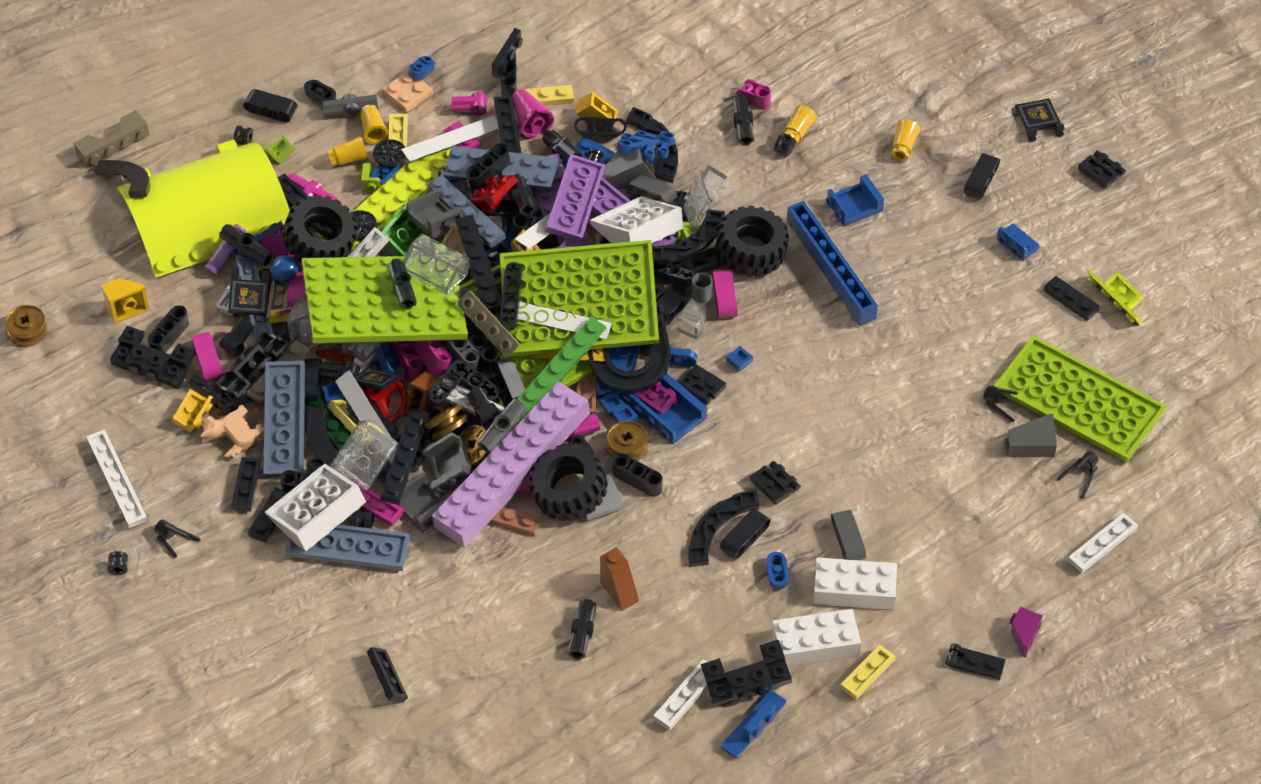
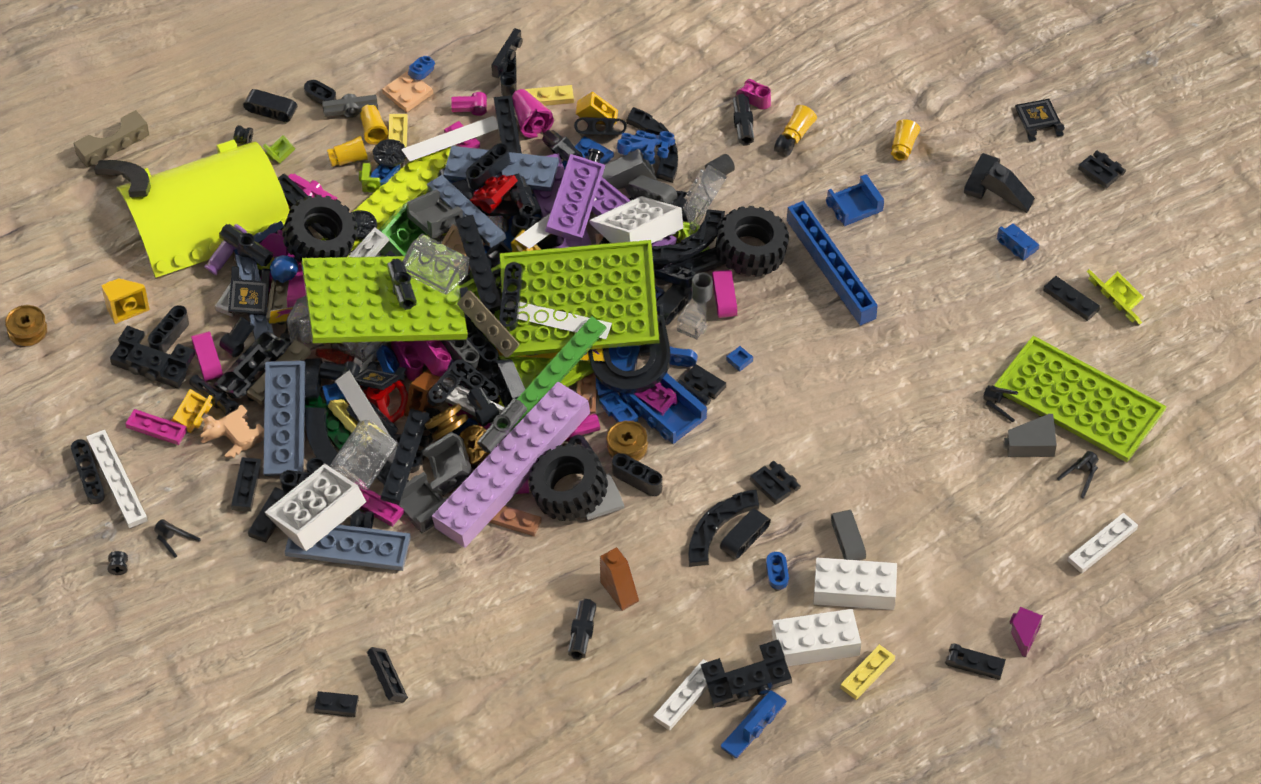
none -> black beam [71,439,105,504]
none -> dark pink plate [125,409,187,445]
none -> black plate [314,691,359,717]
none -> dark grey piece [705,154,735,181]
none -> black slope [980,161,1035,213]

